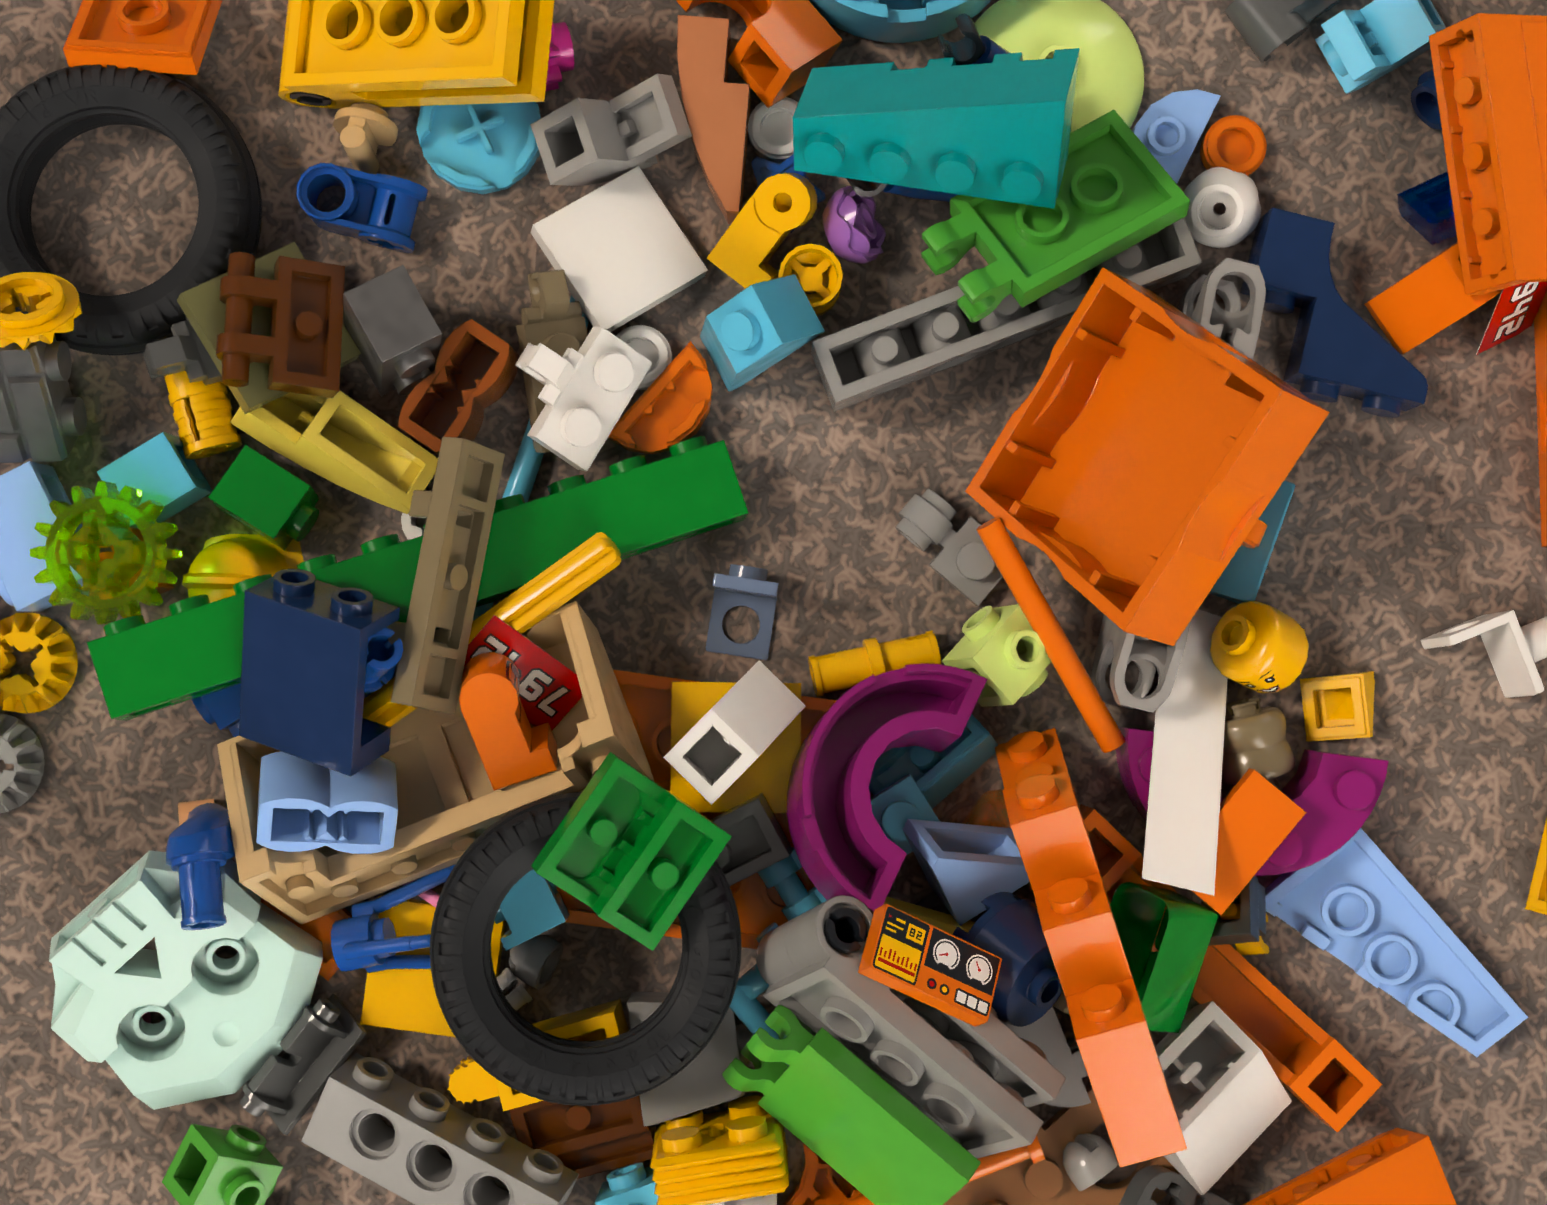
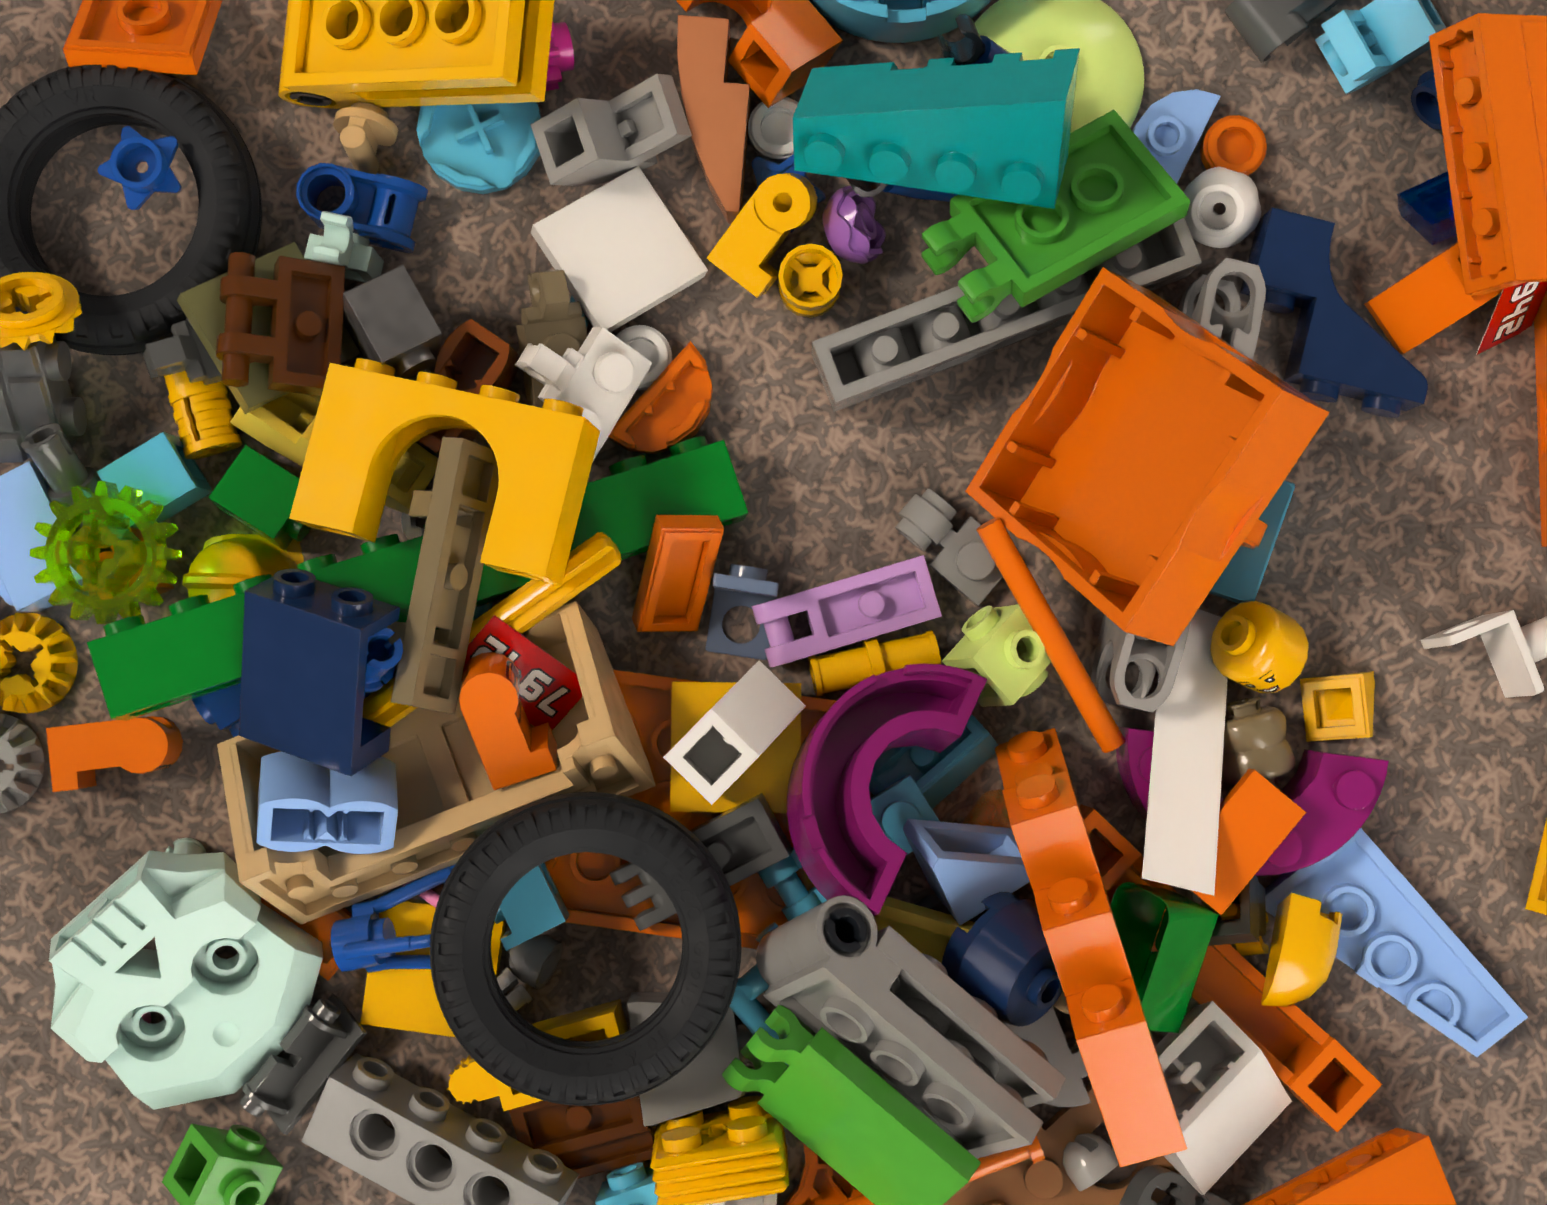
blue arm [166,798,235,930] -> none
green slope [531,752,732,951] -> none
medium azure slope [700,274,825,392] -> none
tile [858,904,1002,1027] -> none
none -> dark grey pin [21,423,126,550]
none -> orange leg [46,716,183,792]
none -> blue plate [98,126,182,210]
none -> yellow arch [289,358,600,586]
none -> light aqua plate [304,211,384,283]
none -> orange tile [632,515,724,632]
none -> lavender plate [751,555,942,667]
none -> yellow brick [1261,893,1343,1007]

